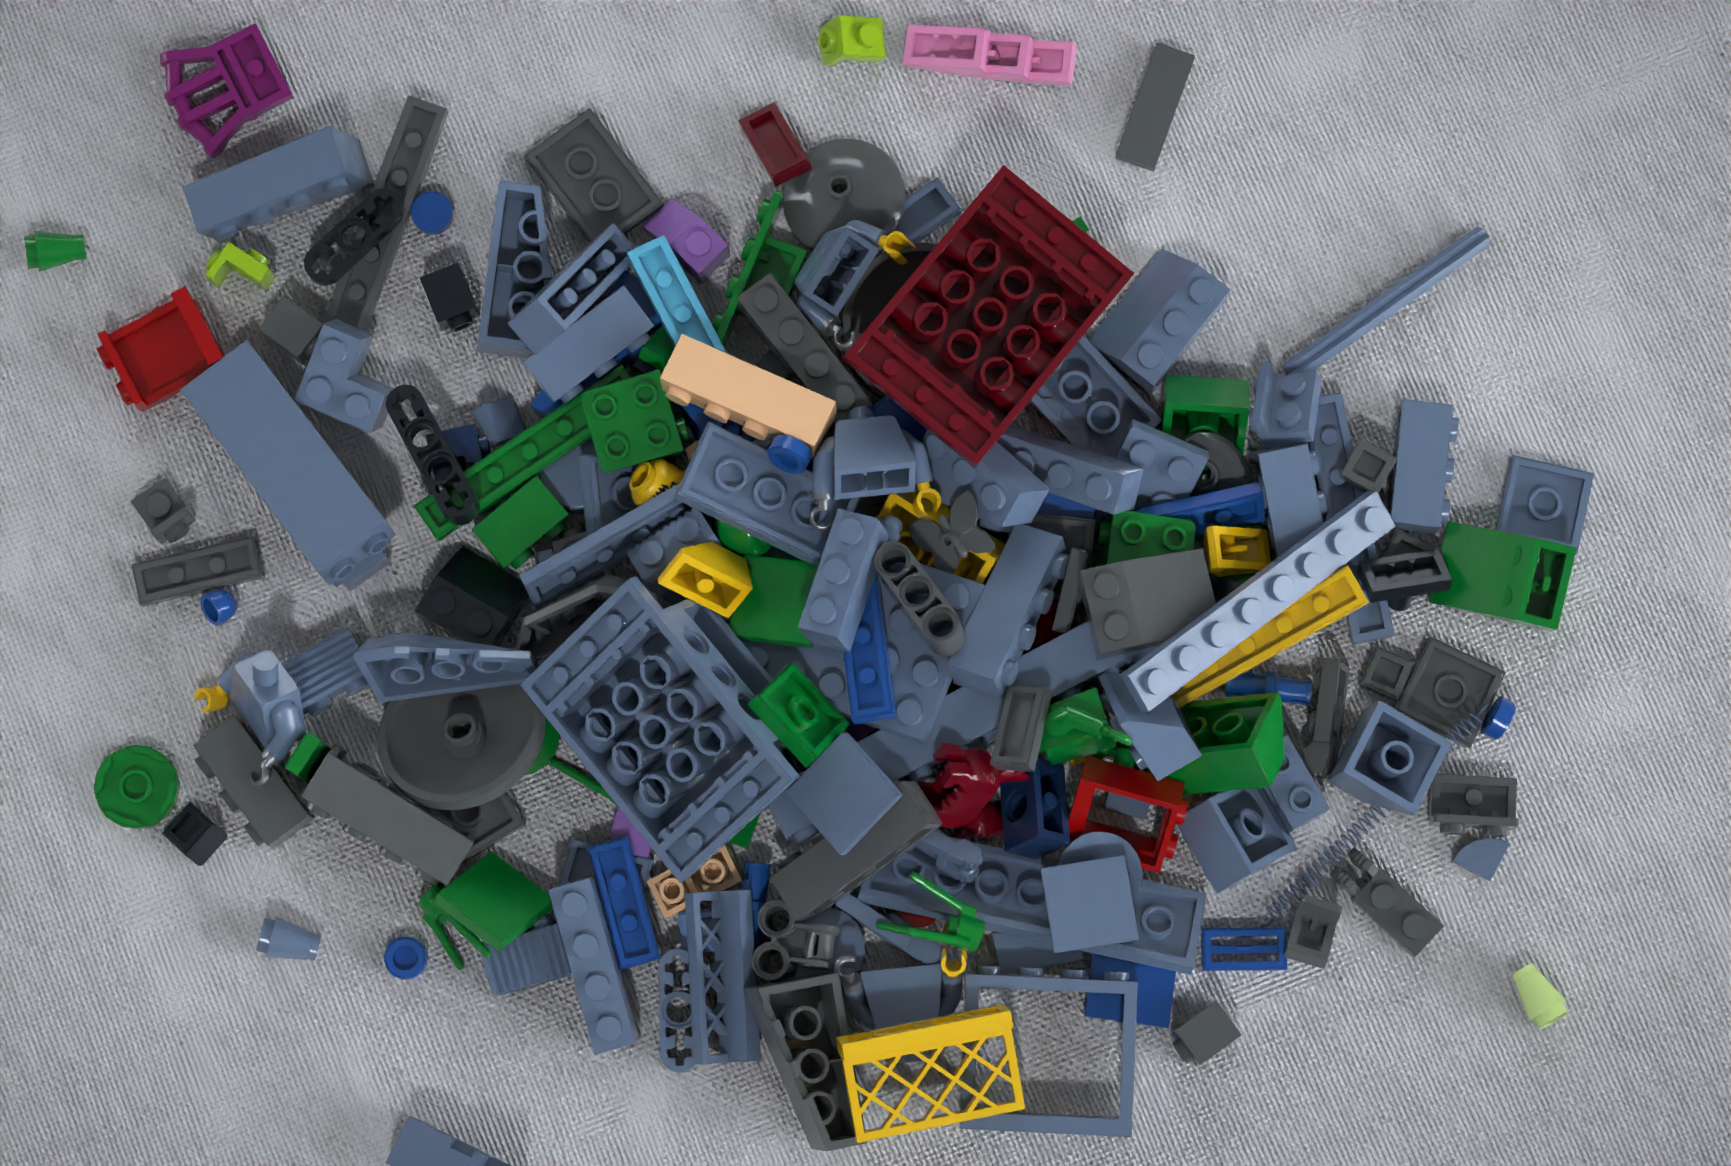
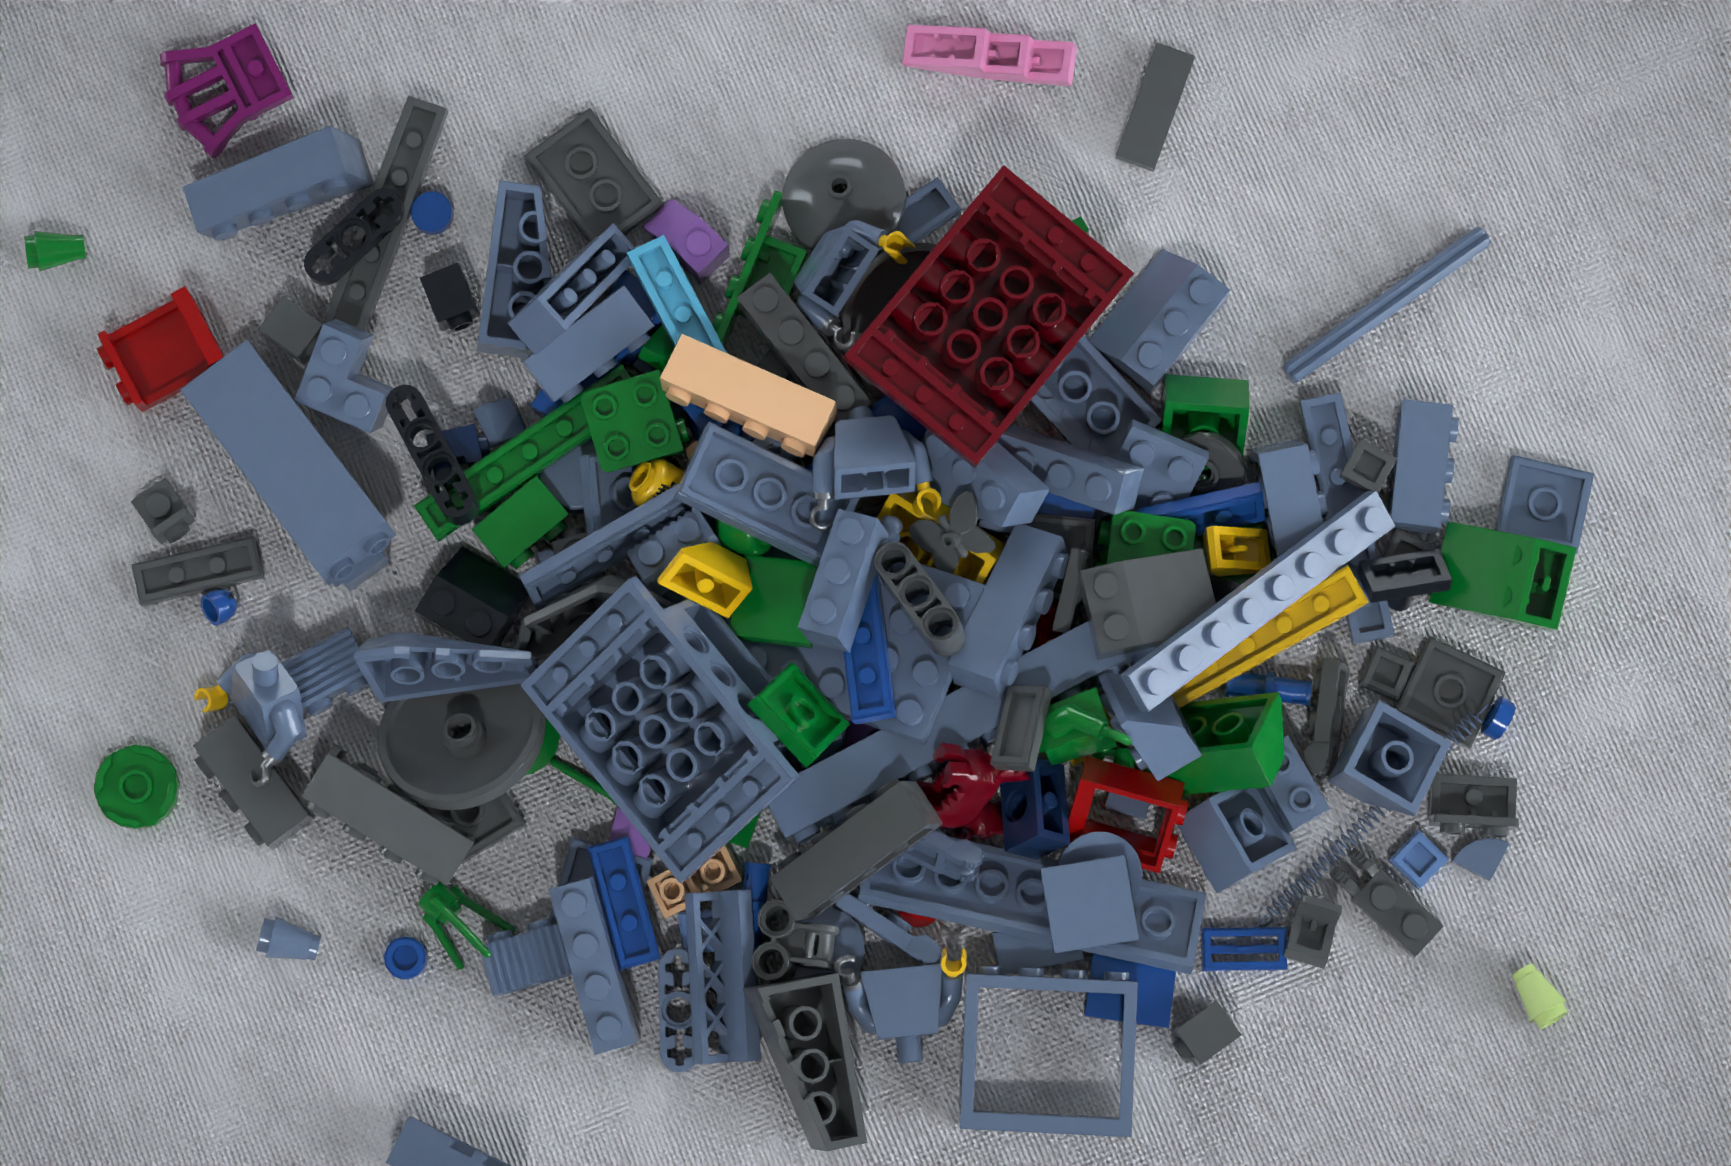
black slope [162,802,228,866] -> none
lime bracket [205,241,275,291] -> none
green tile [285,732,331,784] -> none
green tile [434,851,553,952] -> none
dark red tile [738,102,812,187] -> none
blue tile [767,435,812,474] -> none
sand blue tile [785,733,903,855] -> none
lime bracket [818,15,886,66] -> none
yellow fence [836,1004,1025,1143] -> none
green plant [876,871,985,953] -> none
sand blue bracket [1249,361,1322,449] -> none
none -> medium blue tile [1388,830,1449,890]

